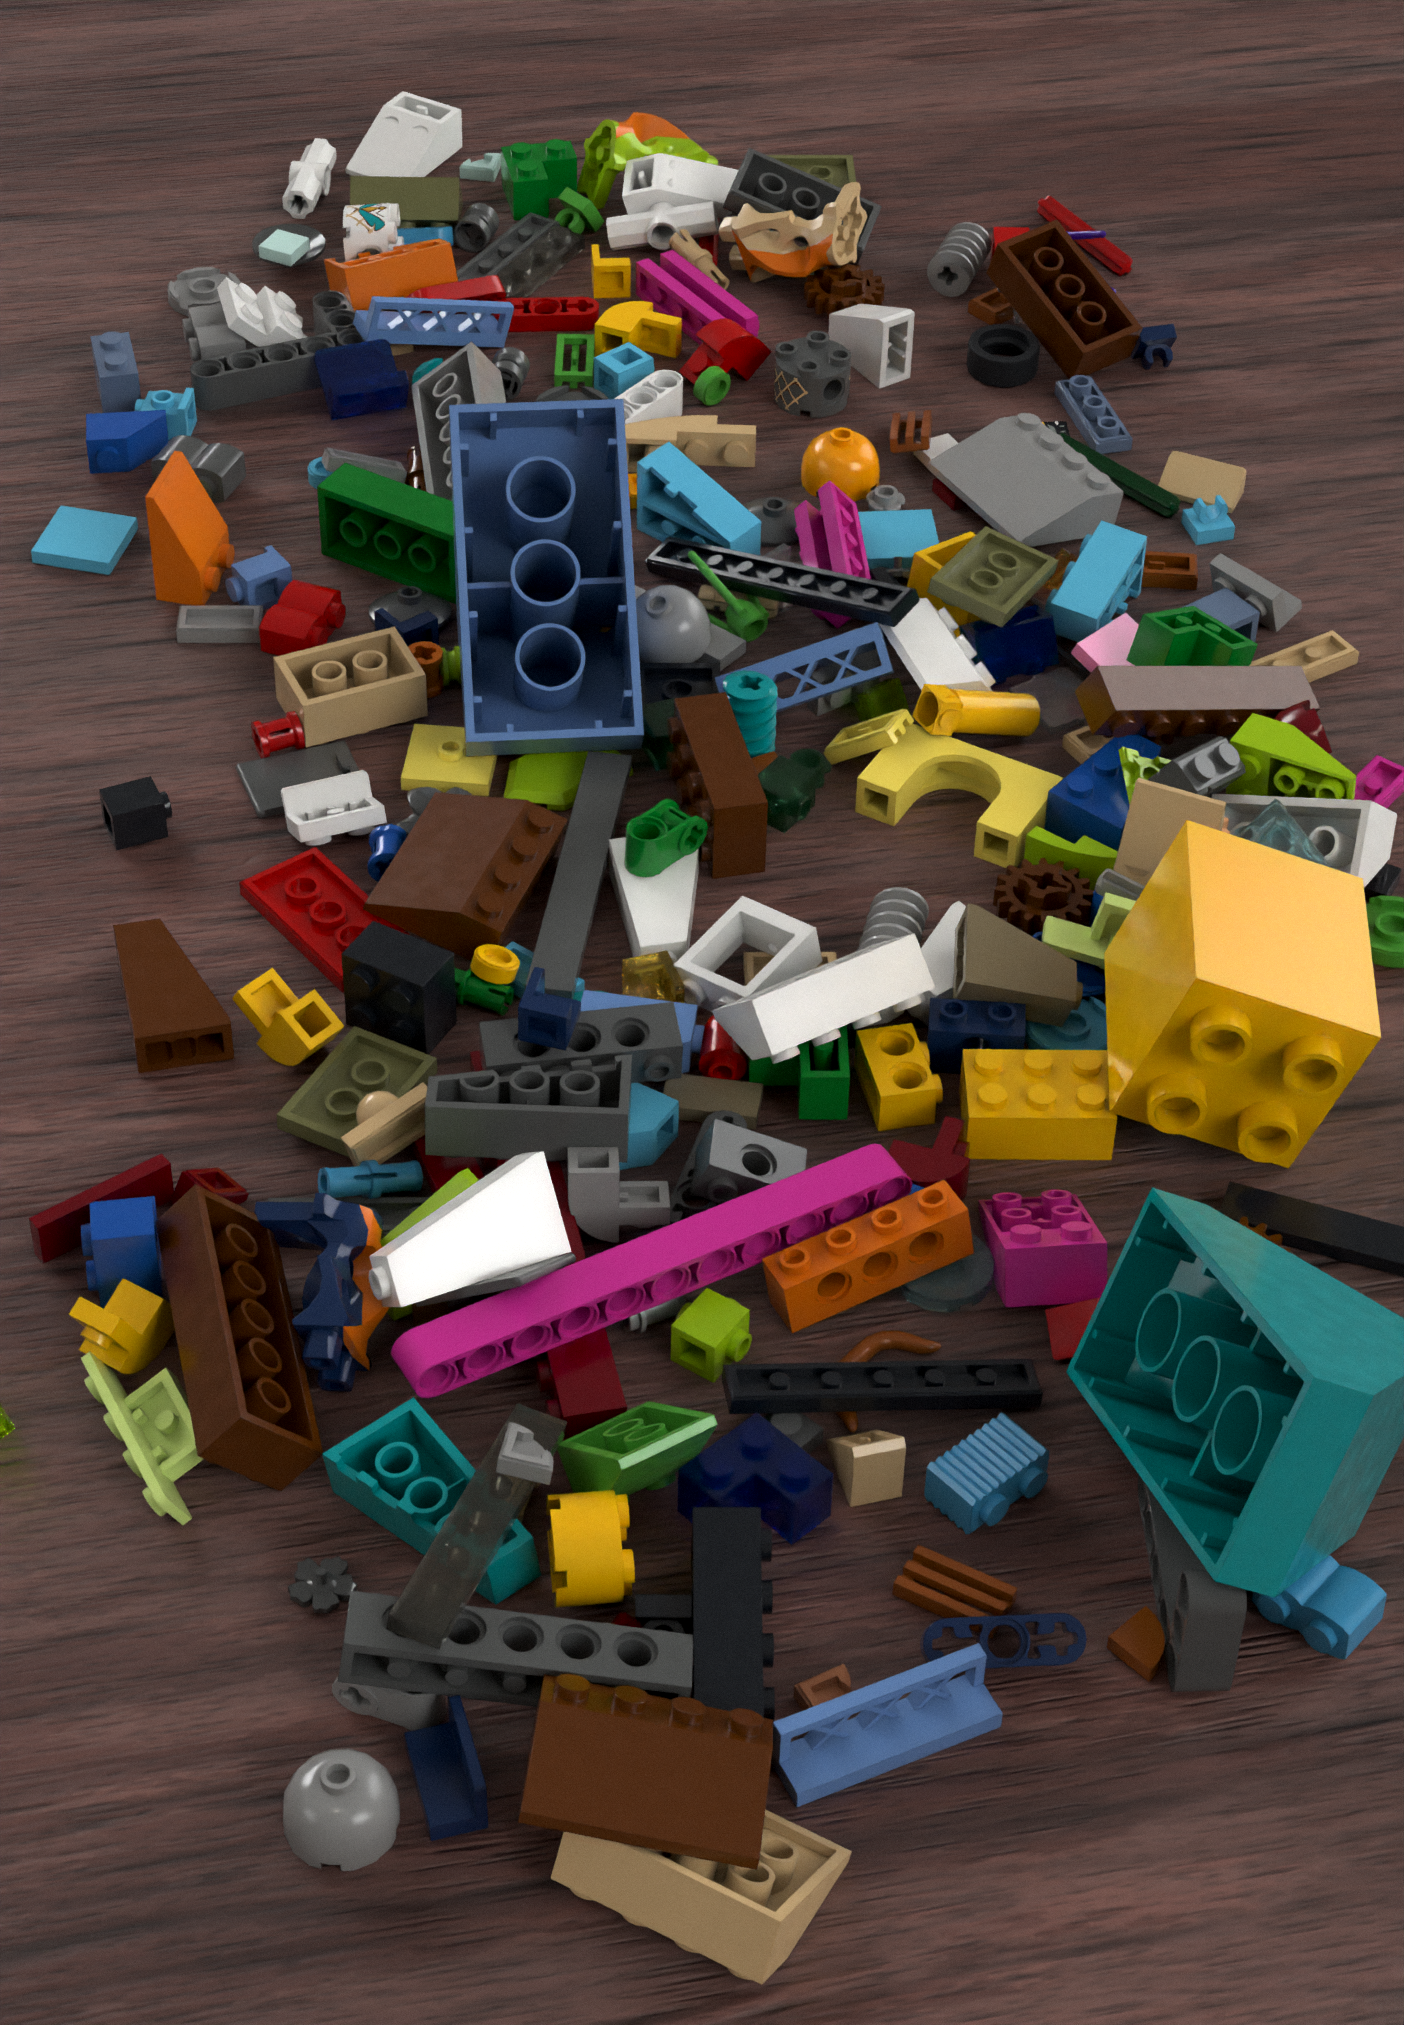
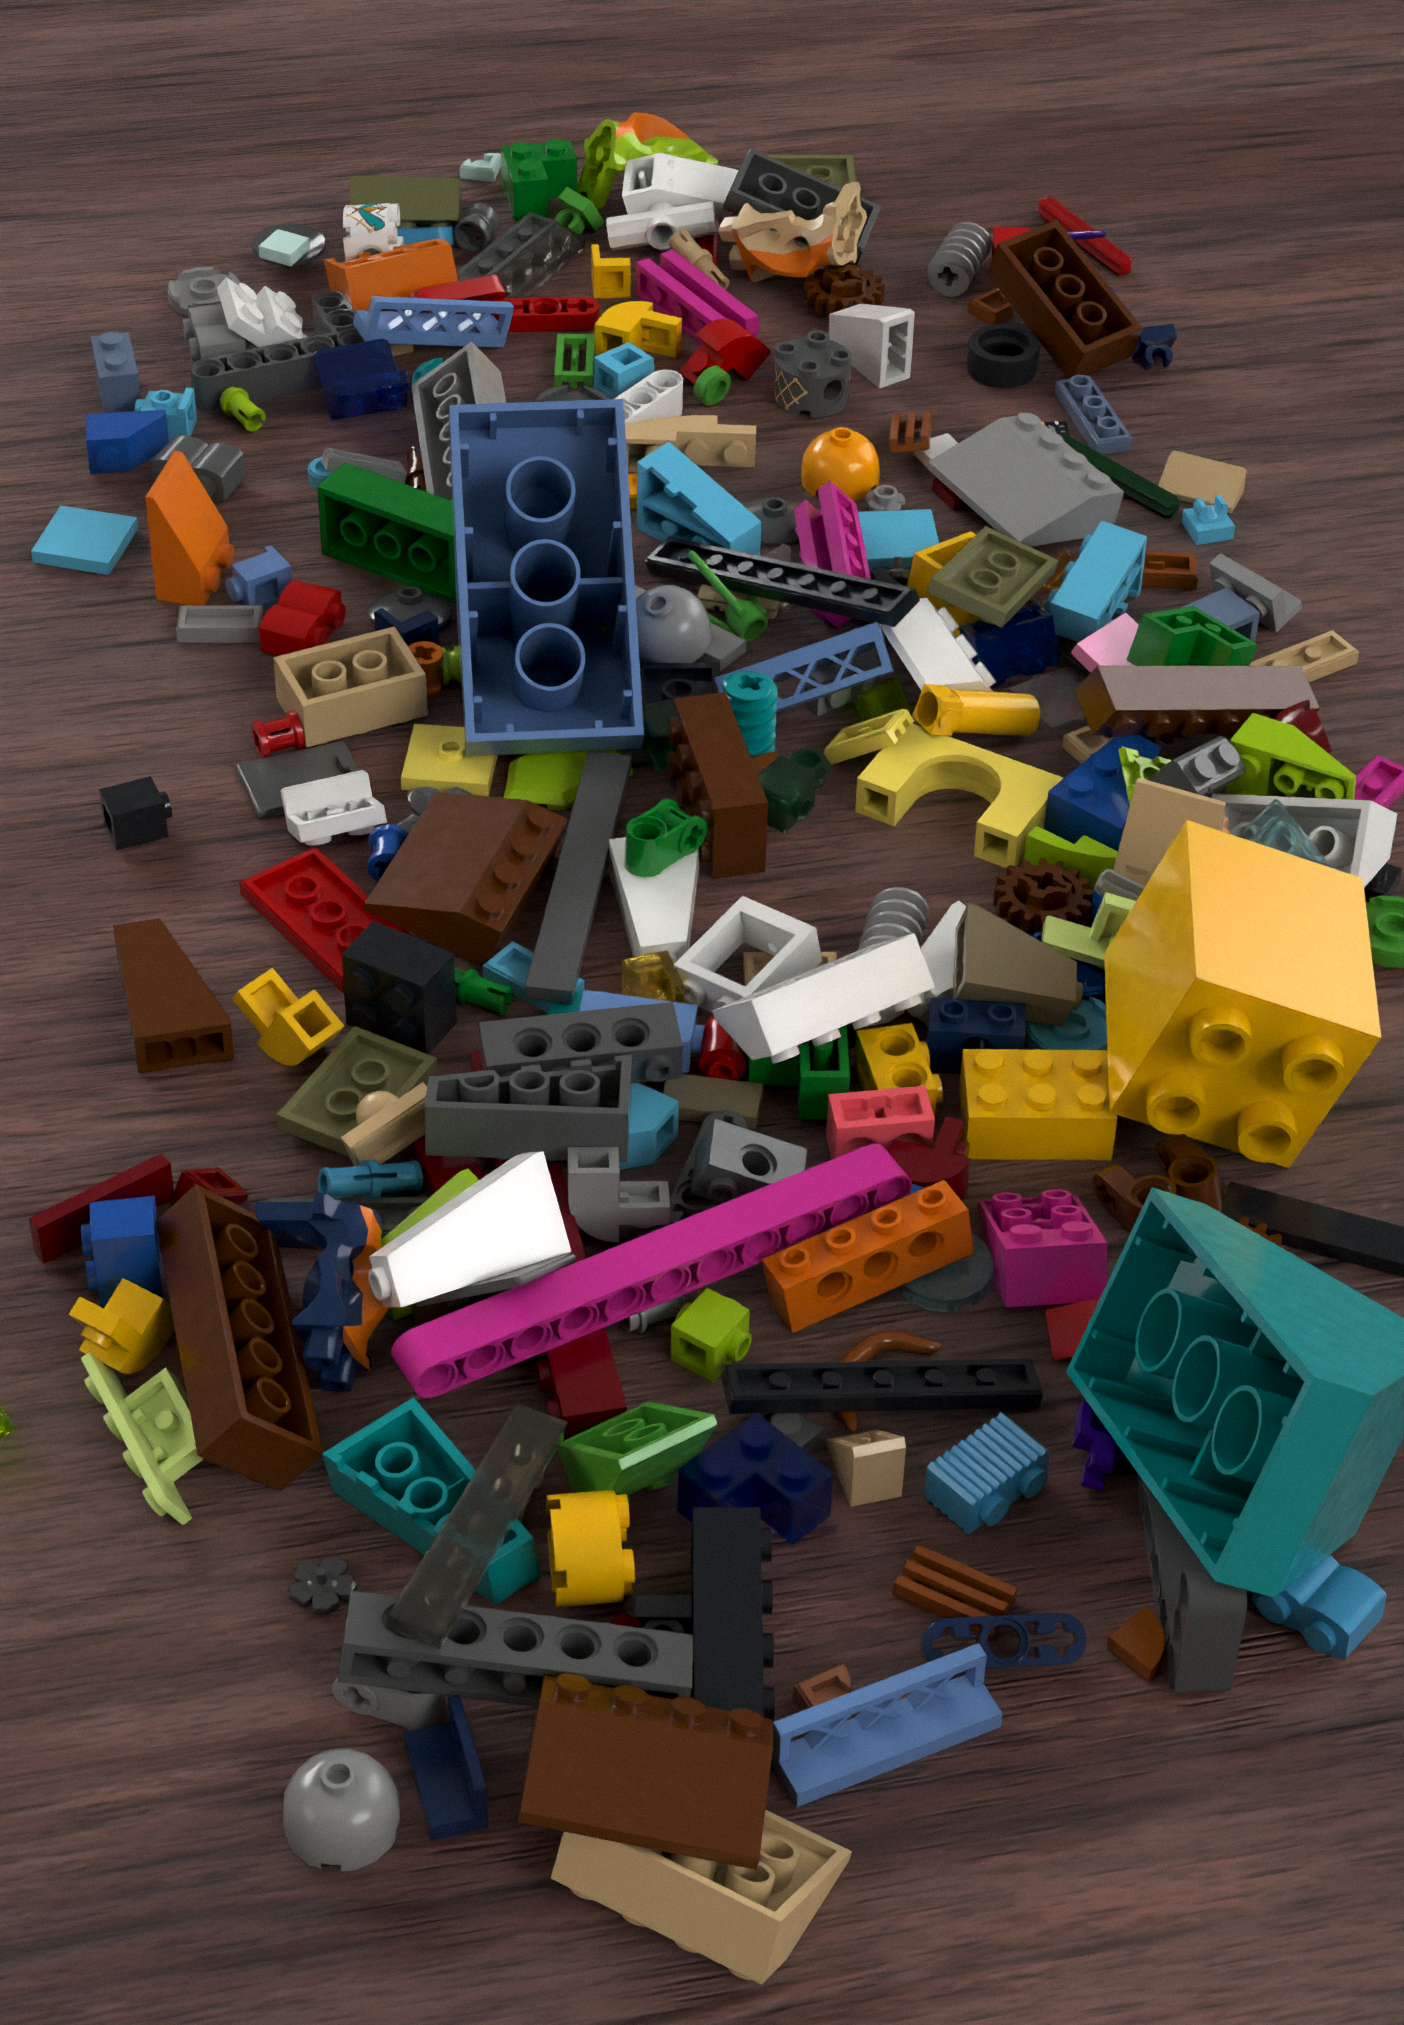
white piece [282,138,337,219] -> none
white slope [345,91,462,177] -> none
yellow tile [470,944,520,984] -> none
dark grey wheel [492,347,530,400] -> none
light grey tile [496,1422,553,1485] -> none
dark blue panel [518,967,581,1051] -> none
none -> lime pin [220,387,266,432]
none -> coral brick [826,1085,935,1160]
none -> dark purple plate [1072,1397,1126,1492]
none -> reddish brown piece [1093,1134,1223,1233]

